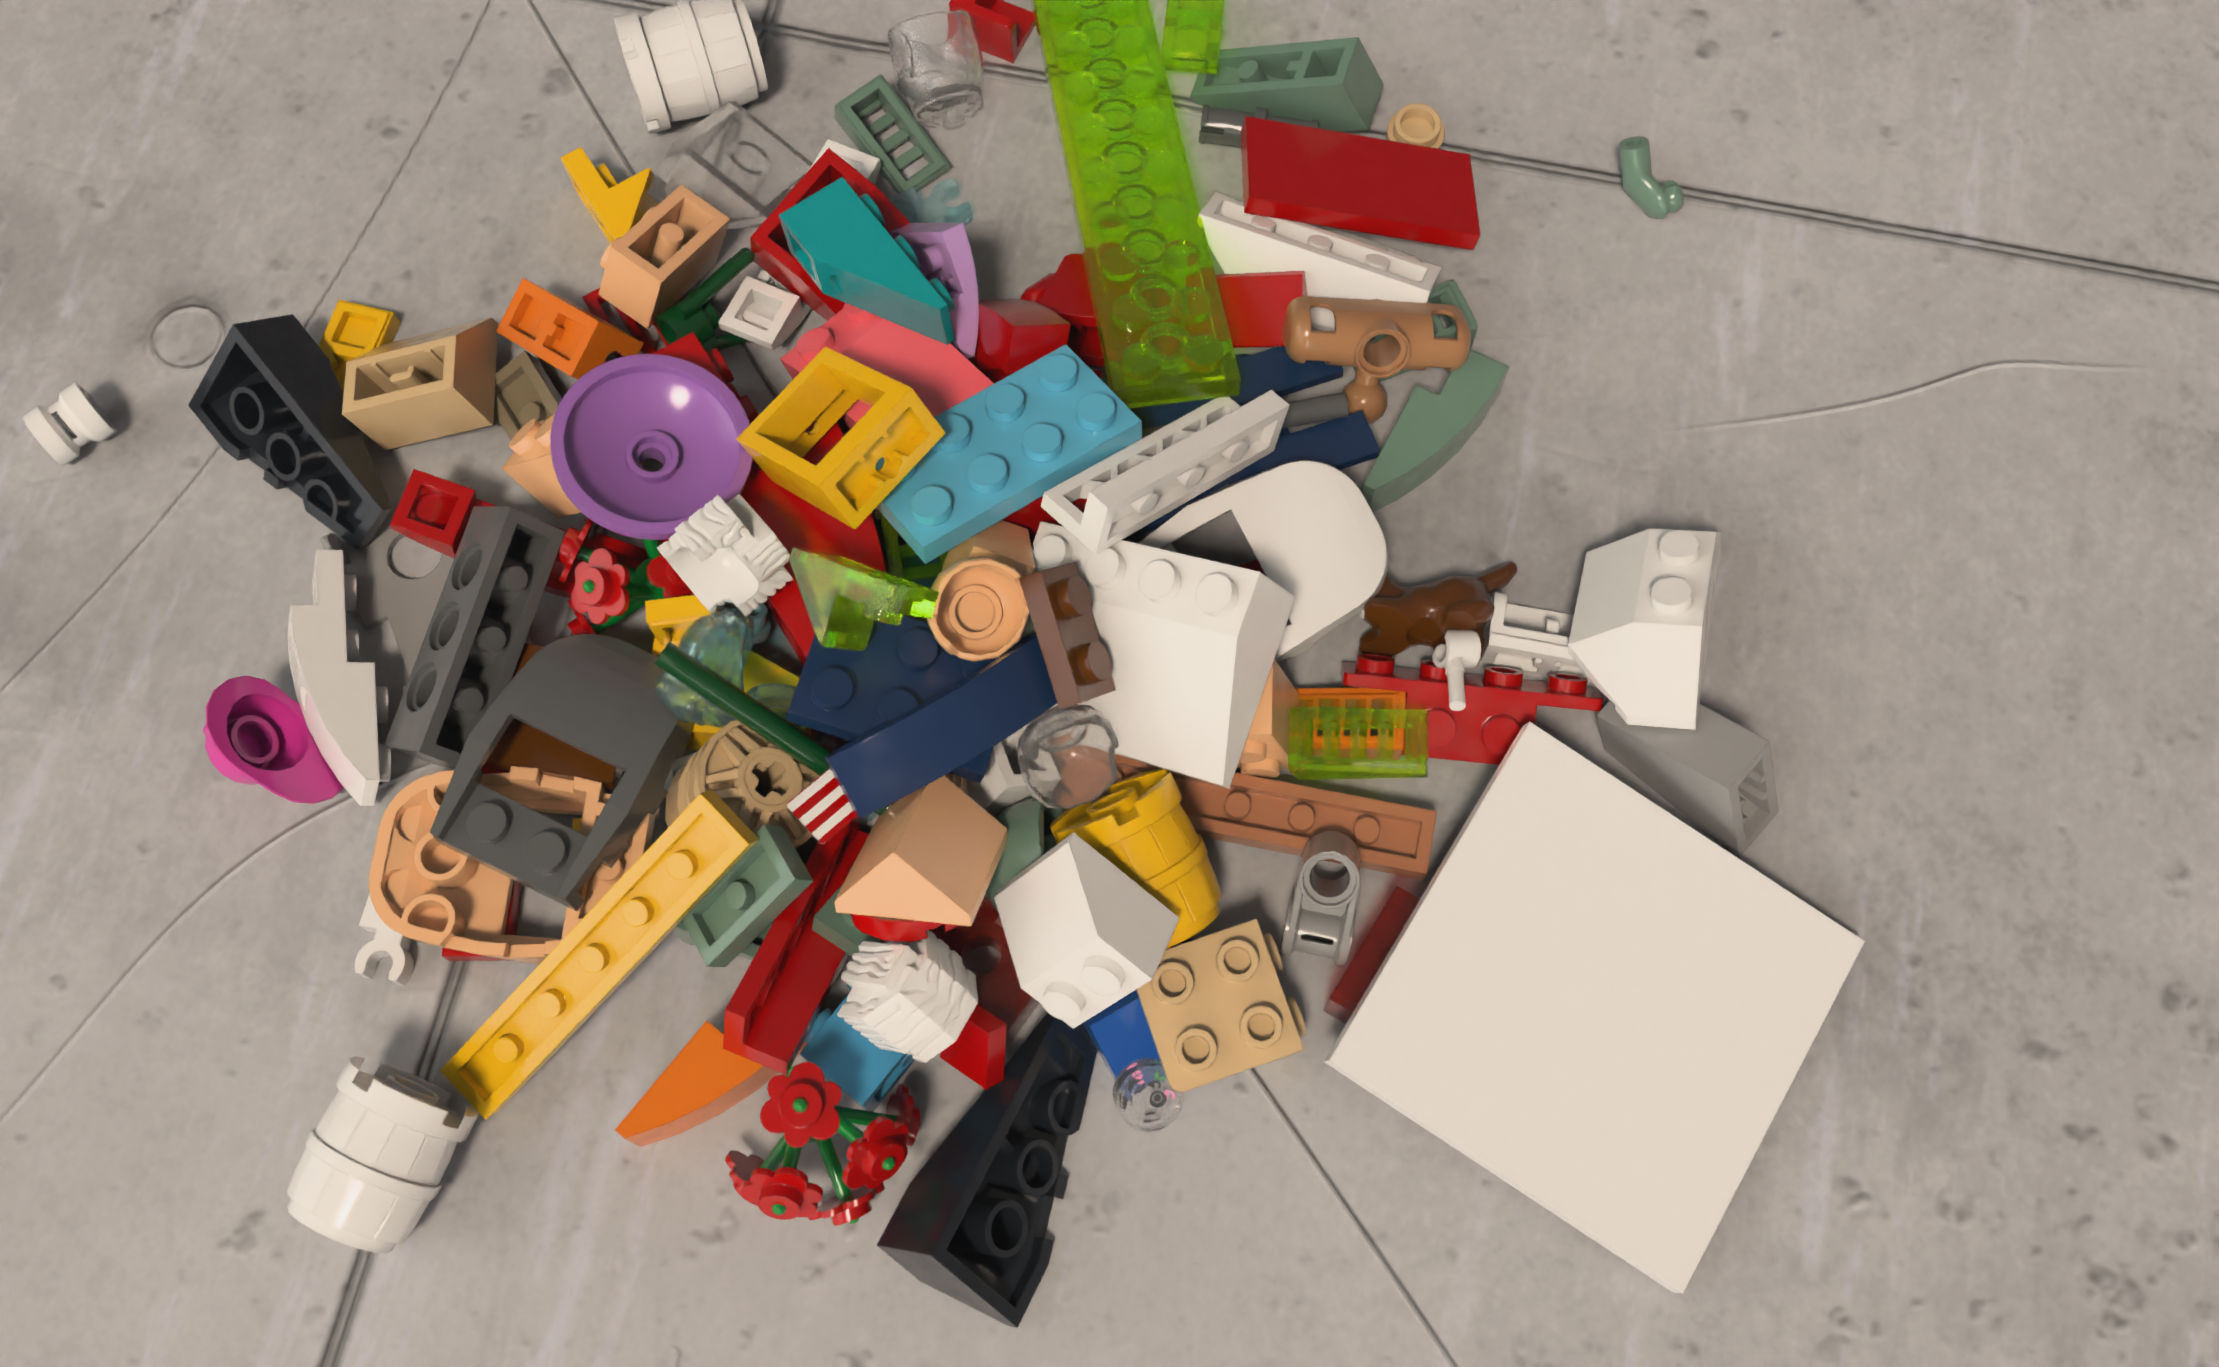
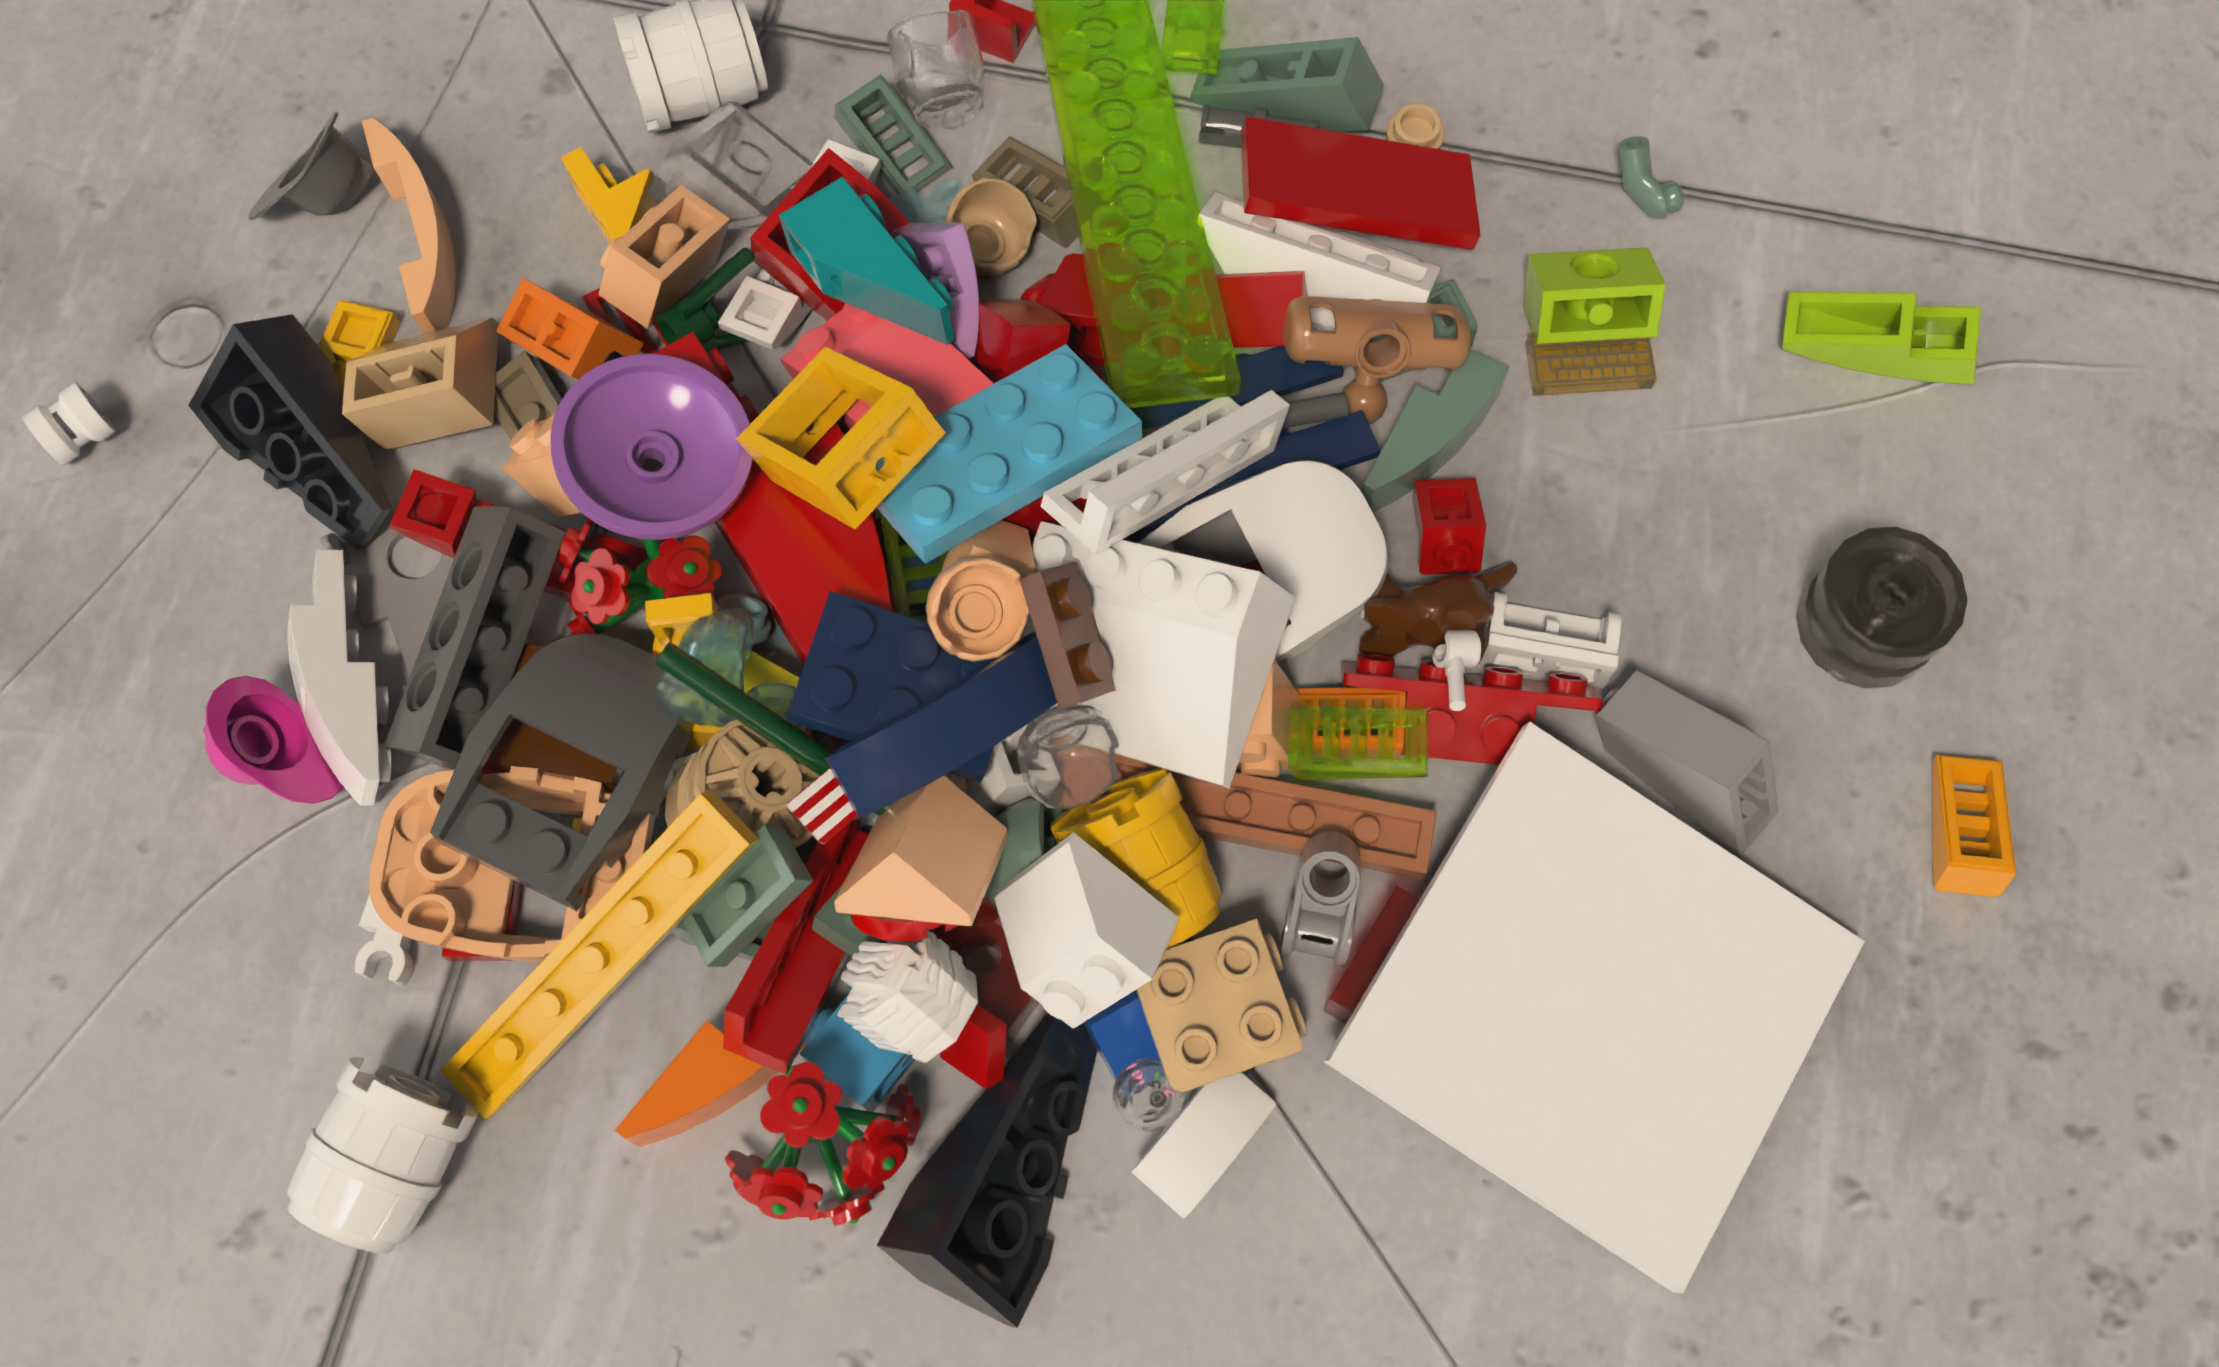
white hair [657,494,793,617] -> none
clear neon green slope [789,547,939,651] -> none
white wedge [1568,528,1723,730] -> none
none -> dark grey piece [248,111,374,220]
none -> light nougat slope [362,118,456,334]
none -> tan hair [944,177,1037,276]
none -> dark tan slope [972,136,1101,248]
none -> white slope [1131,1072,1277,1218]
none -> red bracket [1413,478,1486,575]
none -> lime brick [1523,247,1666,344]
none -> clear yellow tile [1525,332,1657,396]
none -> lime slope [1782,292,1981,385]
none -> clear smoke wheel [1796,527,1968,689]
none -> light orange slope [1932,754,2016,897]

